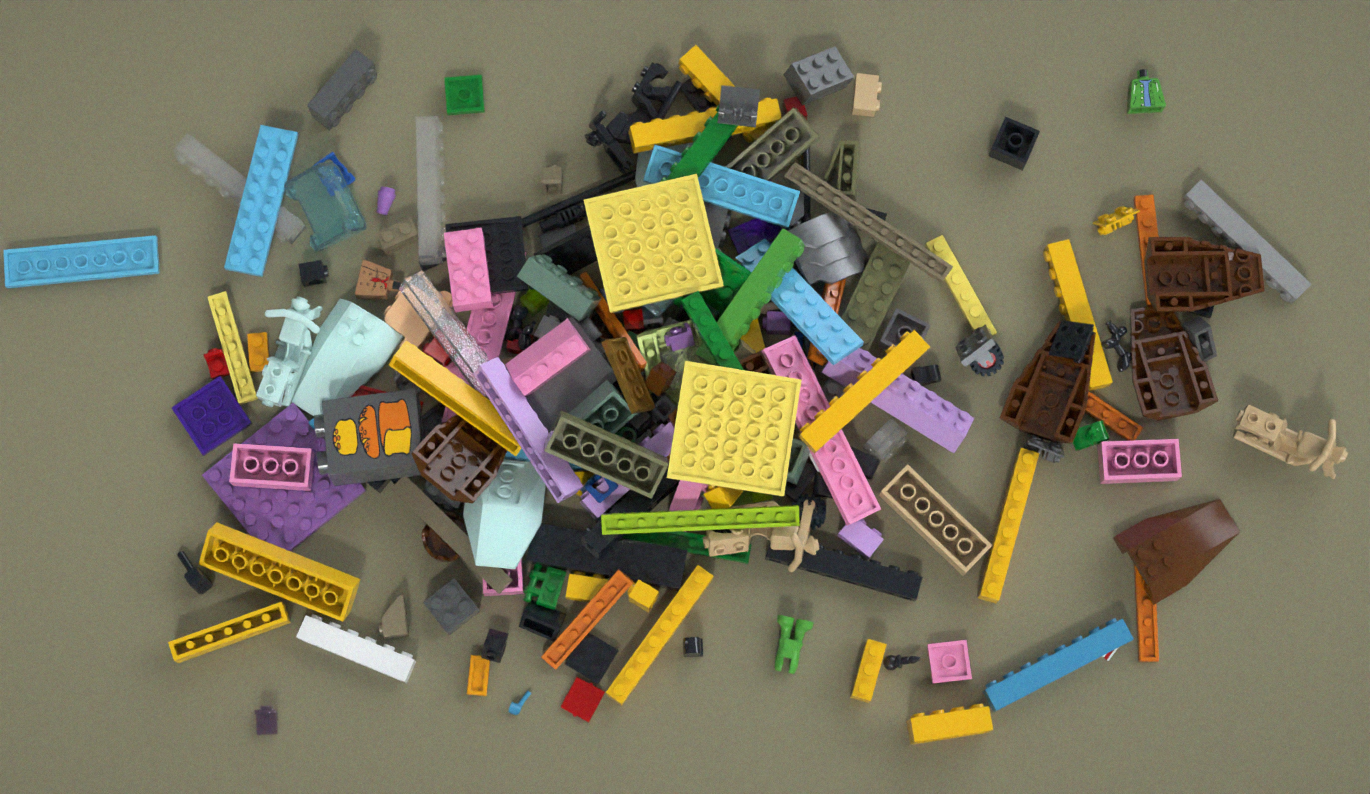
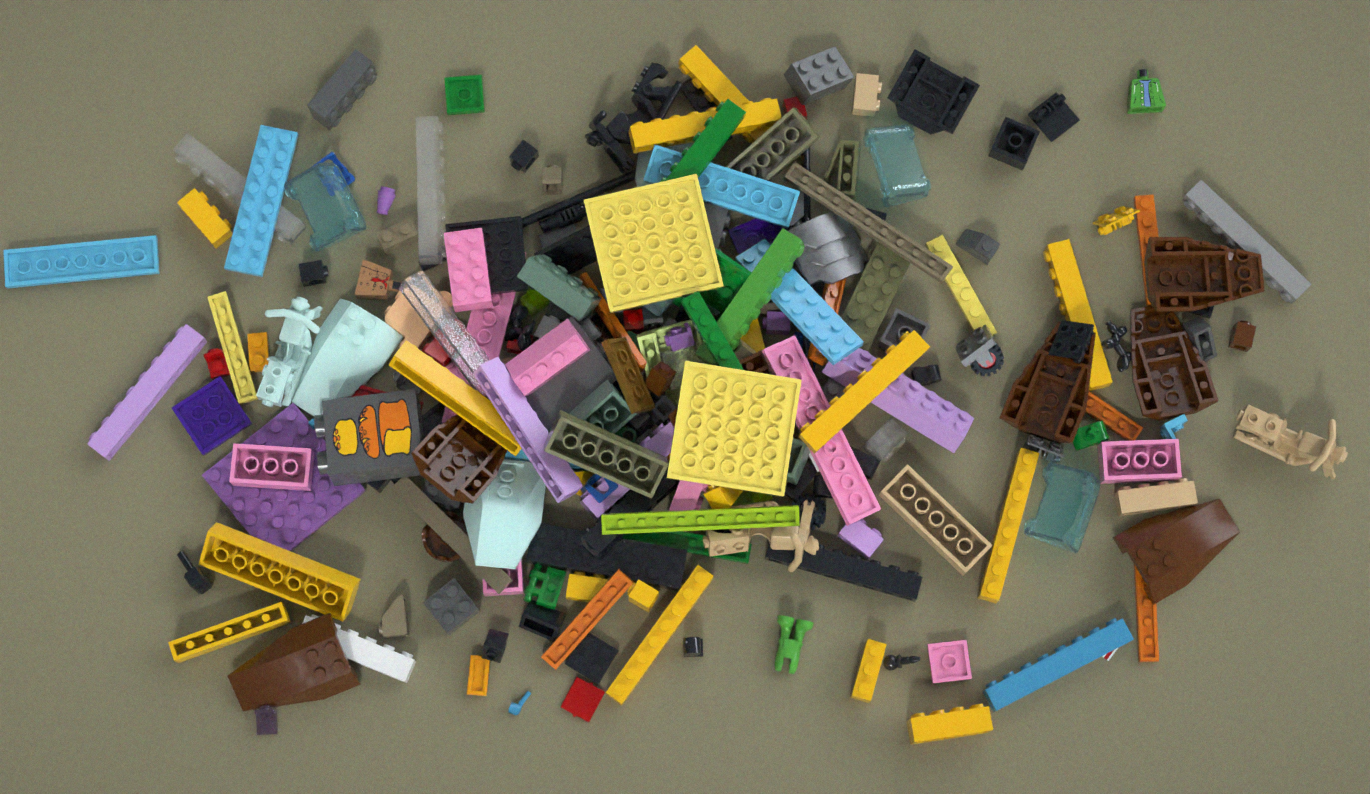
dark grey hinge [718,85,760,127] -> none
none -> lavender brick [87,324,207,461]
none -> yellow brick [177,188,233,248]
none -> reddish brown wedge [228,613,361,711]
none -> black brick [509,139,539,173]
none -> clear light blue windscreen [863,124,931,208]
none -> black slope [887,49,980,135]
none -> dark grey slope [956,229,1000,265]
none -> clear light blue windscreen [1024,462,1100,553]
none -> black hinge [1028,92,1080,142]
none -> tan brick [1114,478,1198,517]
none -> medium azure bracket [1160,414,1188,439]
none -> reddish brown brick [1229,321,1256,352]

